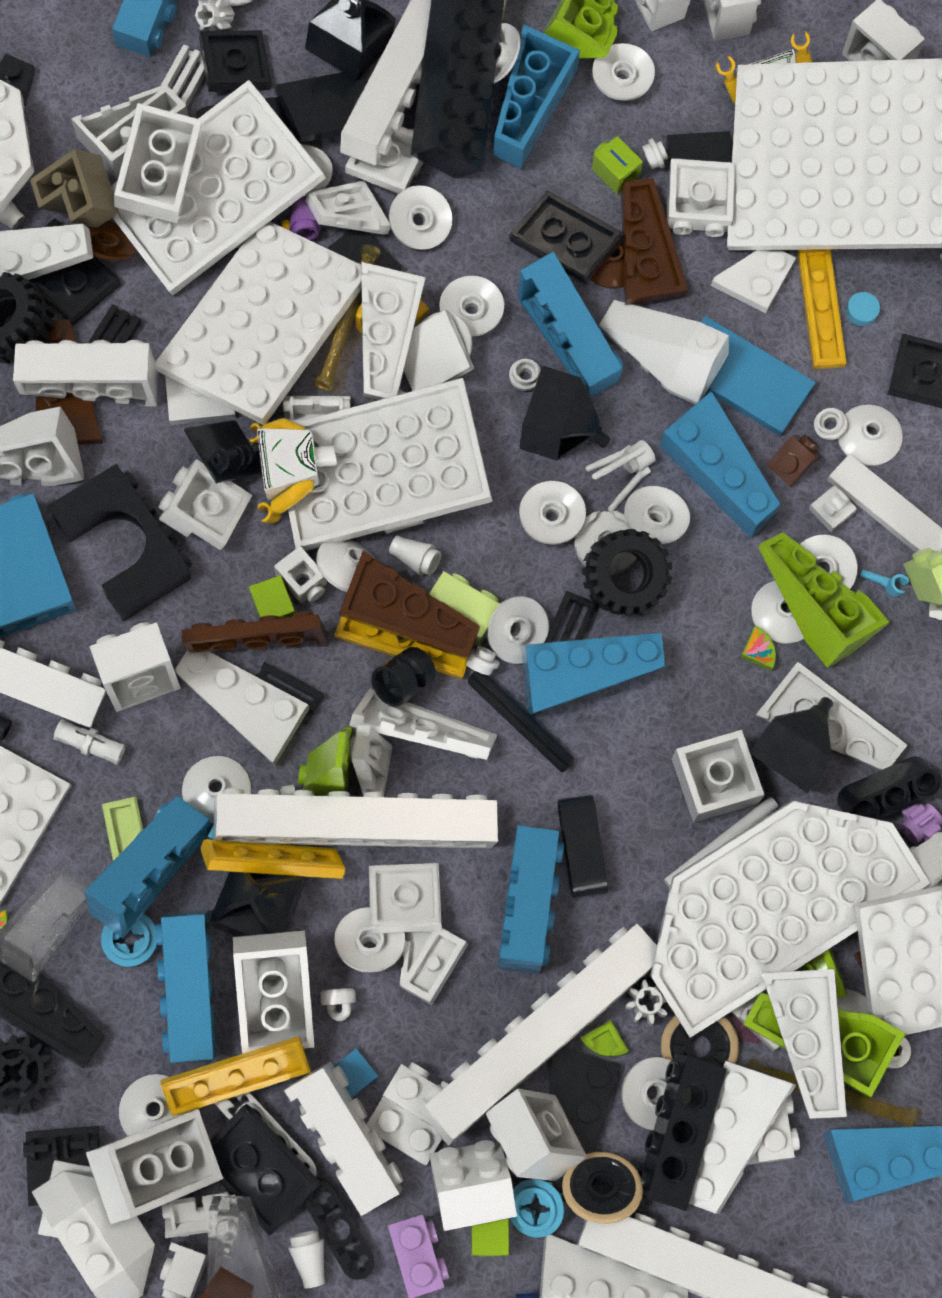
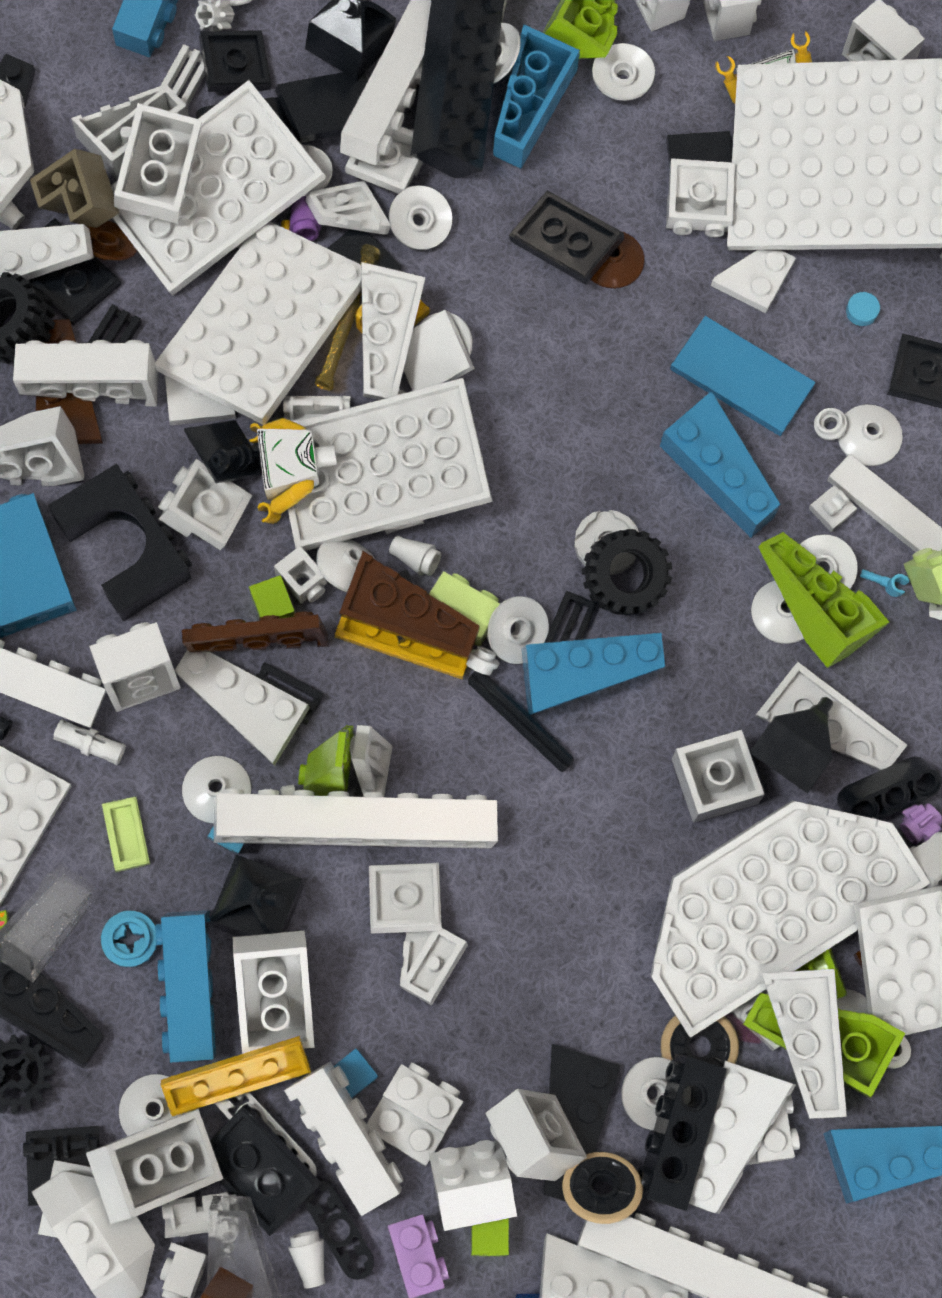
dark azure wedge [84,796,211,938] -> none
yellow tile [201,839,345,879] -> none
white tile [320,988,356,1021] -> none
white dish [334,907,405,972] -> none
white wing [349,688,497,760] -> none
black wheel [371,647,436,707] -> none
white brick [420,924,657,1146] -> none
white dish [439,276,504,336] -> none
dark azure wedge [497,825,564,974] -> none
white plate [509,359,541,391] -> none
medium azure gear [510,1179,566,1238] -> none
dark azure wedge [517,252,623,398] -> none
black piece [519,366,610,461] -> none
white dish [519,481,586,545] -> none
black beam [557,795,608,898] -> none
lime tile [580,1020,629,1057] -> none
white plant [585,440,656,511] -> none
lime brick [592,136,643,195] -> none
white wedge [599,300,729,405] -> none
reddish brown wing [621,178,688,305] -> none
white dish [624,486,690,544] -> none
white gear [625,980,667,1026] -> none
white plate [642,138,668,170] -> none
white bar [663,797,778,889] -> none
tile [740,625,776,671] -> none
clear yellow bar [747,1058,917,1127] -> none
reddish brown bracket [766,434,822,487] -> none
yellow tile [797,249,847,369] -> none

